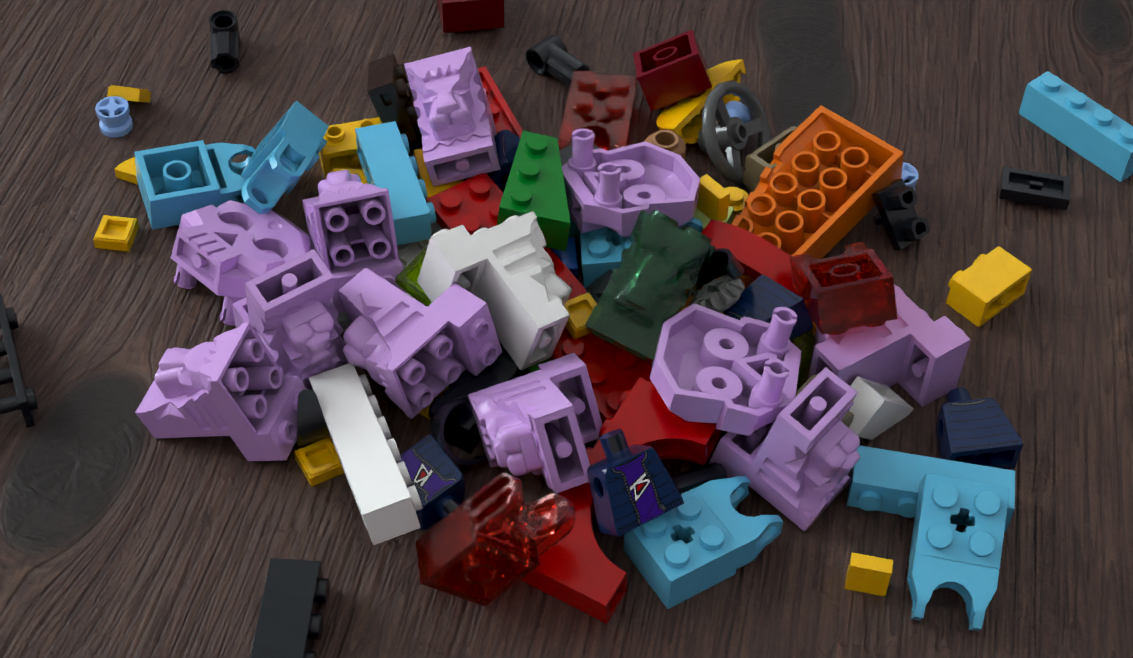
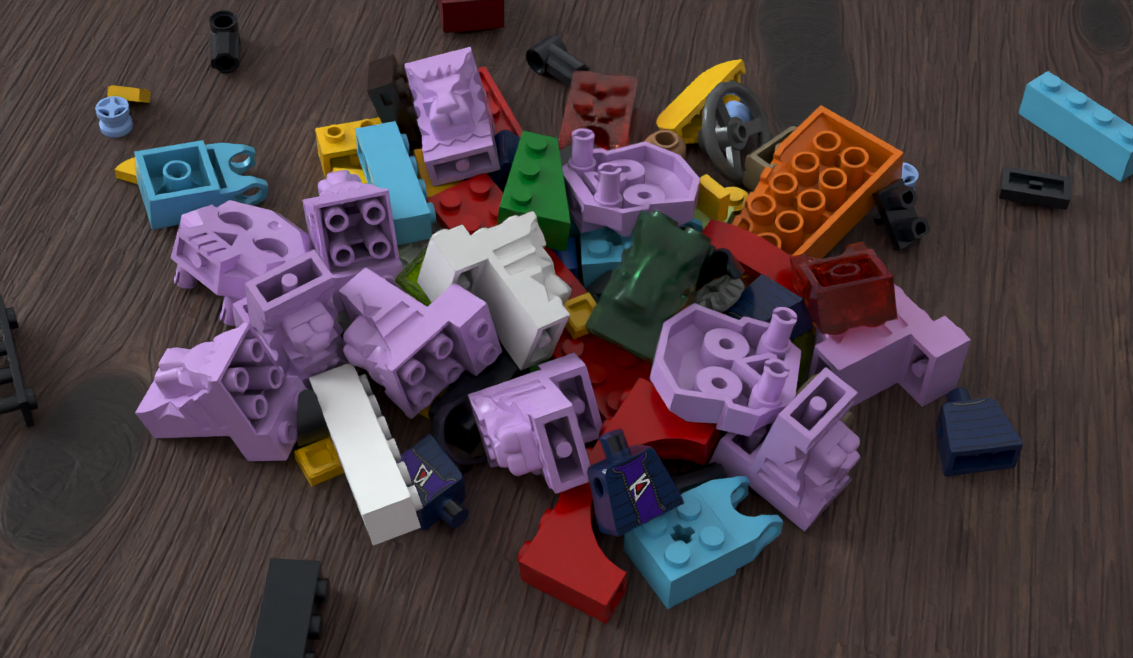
yellow tile [93,215,139,252] -> none
medium azure brick [241,100,329,214] -> none
clear red brick [416,473,575,606] -> none
dark red brick [633,29,712,111] -> none
yellow tile [844,552,893,596] -> none
medium azure brick [847,445,1015,532] -> none
white slope [849,376,914,440] -> none
medium azure brick [907,473,1010,632] -> none
yellow brick [946,246,1032,327] -> none

